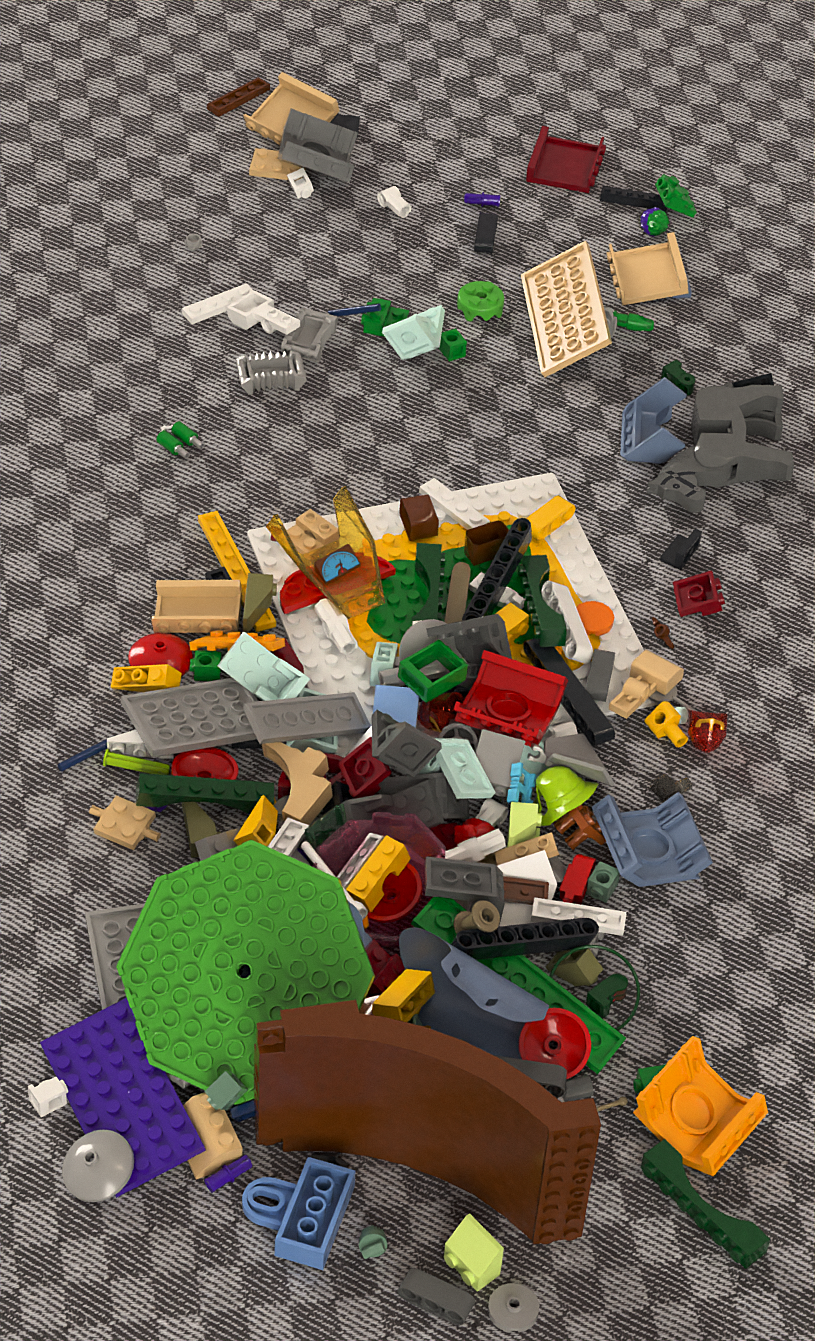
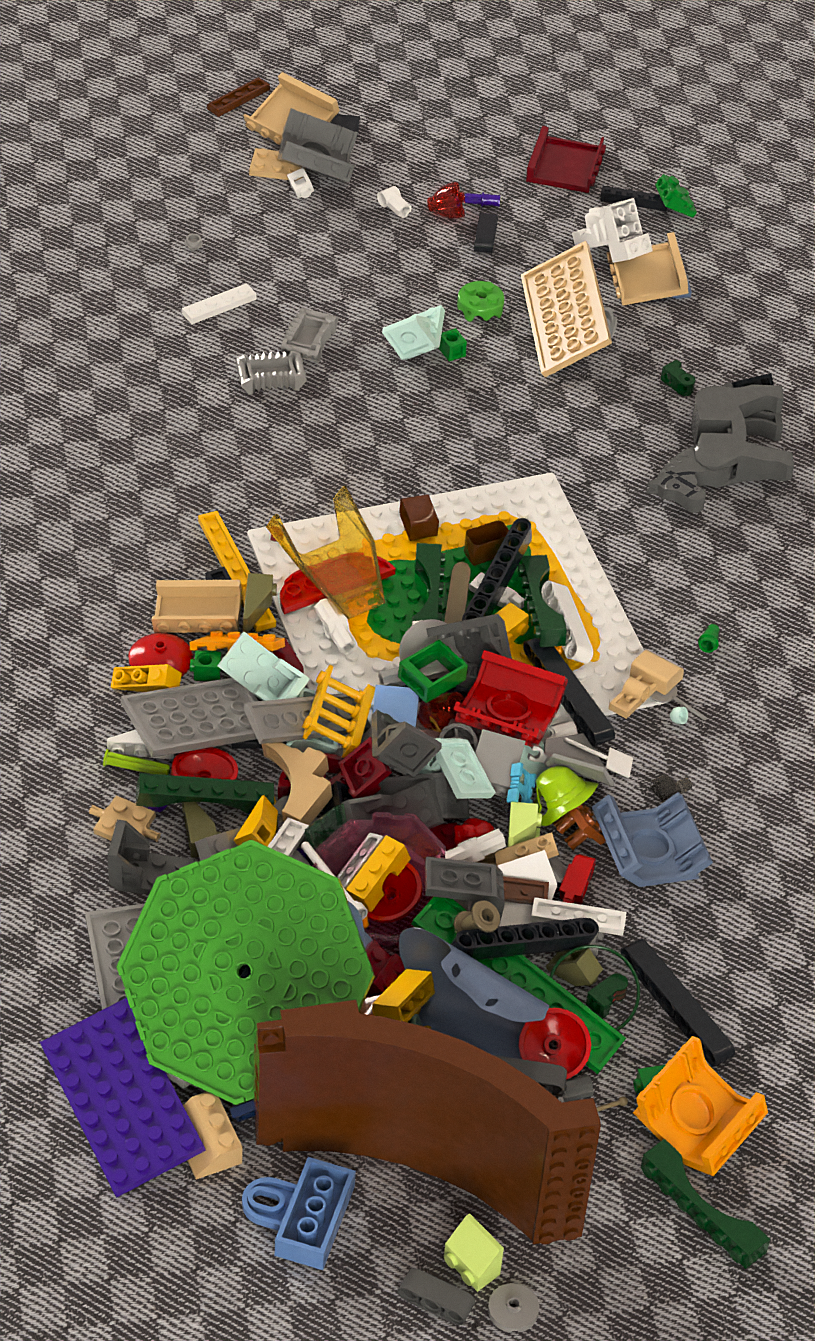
white brick [28,1077,68,1117] -> none
dark blue piece [58,735,115,772] -> none
light grey dish [62,1130,134,1202] -> none
green piece [156,421,205,459] -> none
sand green brick [204,1071,248,1110] -> none
dark purple axle [204,1155,252,1193] -> none
white plate [227,291,300,335] -> none
tan brick [281,509,339,561] -> none
black bar [310,1152,350,1168] -> none
slope [314,544,361,585] -> none
dark blue bar [328,303,381,317] -> none
sand green piece [359,1225,387,1259] -> none
green plate [361,298,409,337] -> none
light aqua slope [370,642,398,687] -> none
white plate [419,478,490,530] -> none
white piece [475,798,509,827] -> none
yellow beam [526,495,576,541] -> none
orange tile [576,601,614,636] -> none
dark grey beam [586,649,615,702] -> none
sand green brick [586,861,620,903] -> none
green piece [613,310,654,331] -> none
sand blue windscreen [620,377,687,464] -> none
green piece [640,207,669,237] -> none
yellow piece [644,701,688,748] -> none
reddish brown piece [652,617,675,649] -> none
black panel [660,529,702,570] -> none
dark red plate [672,570,725,617] -> none
clear red helmet [688,710,727,753] -> none
none -> dark grey bracket [108,819,195,895]
none -> yellow fence [302,665,375,758]
none -> clear red piece [427,182,465,218]
none -> white piece [564,737,633,778]
none -> white brick [572,198,653,263]
none -> black beam [620,938,735,1067]
none -> green cone [698,624,720,653]

